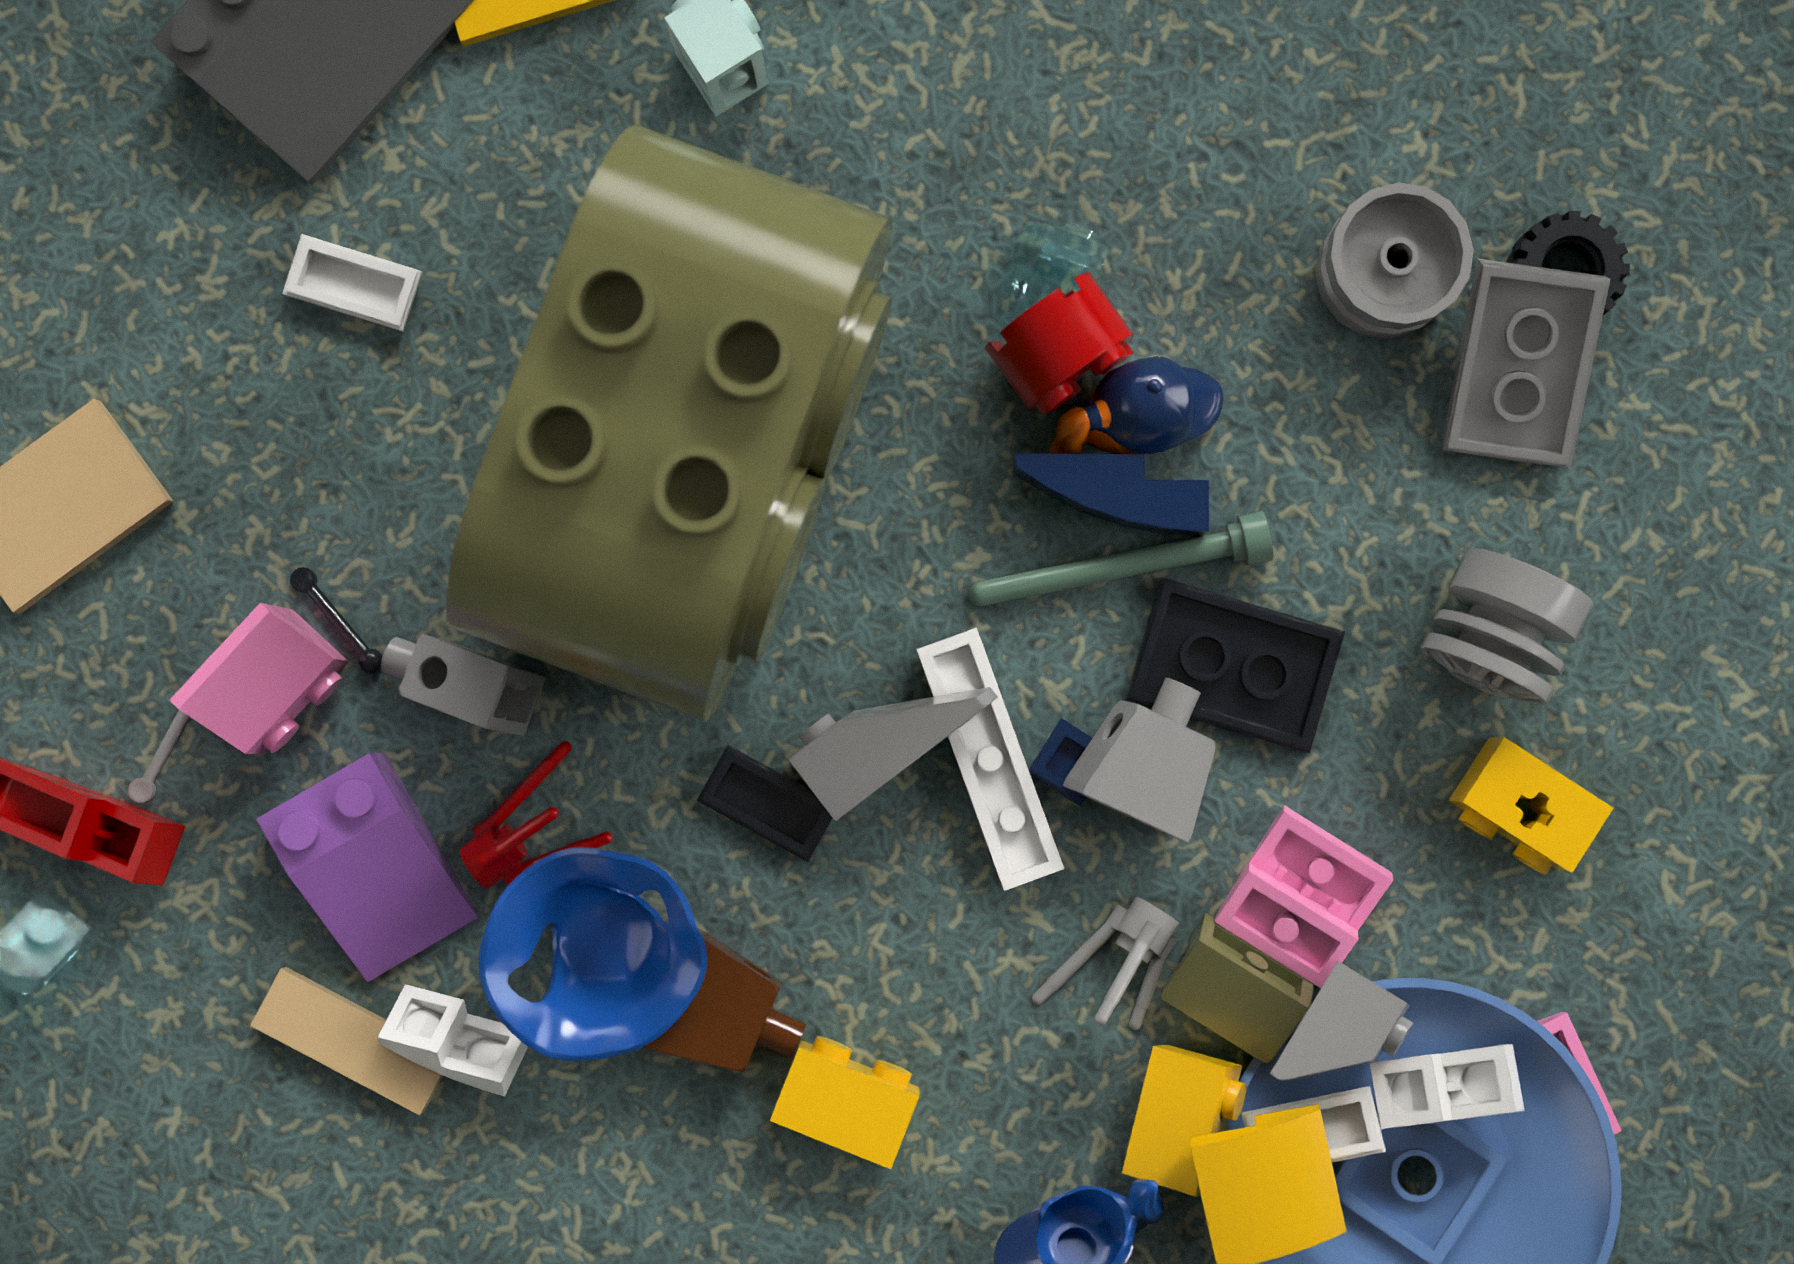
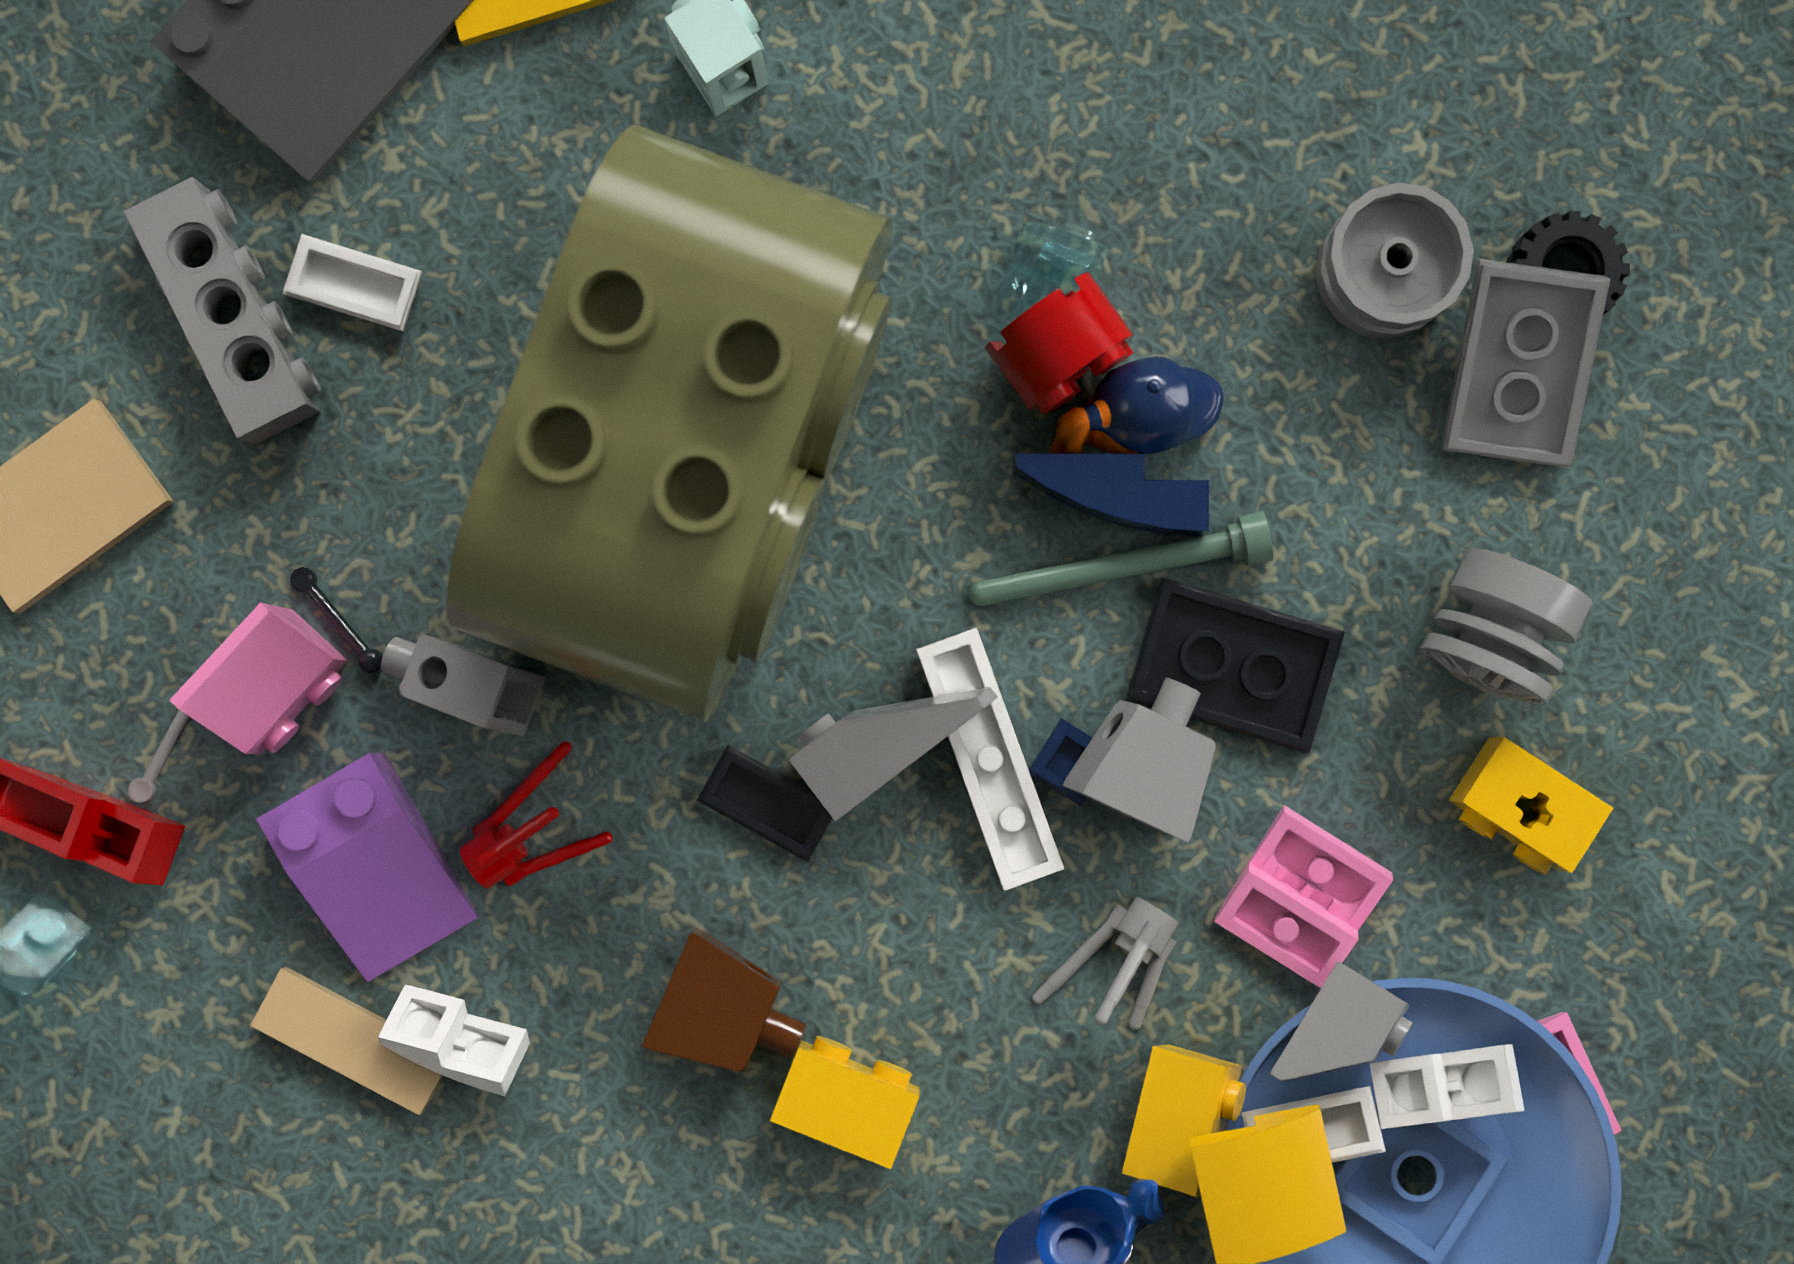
blue piece [479,847,707,1061] -> none
olive panel [1161,913,1314,1063] -> none
none -> light grey brick [124,177,321,446]

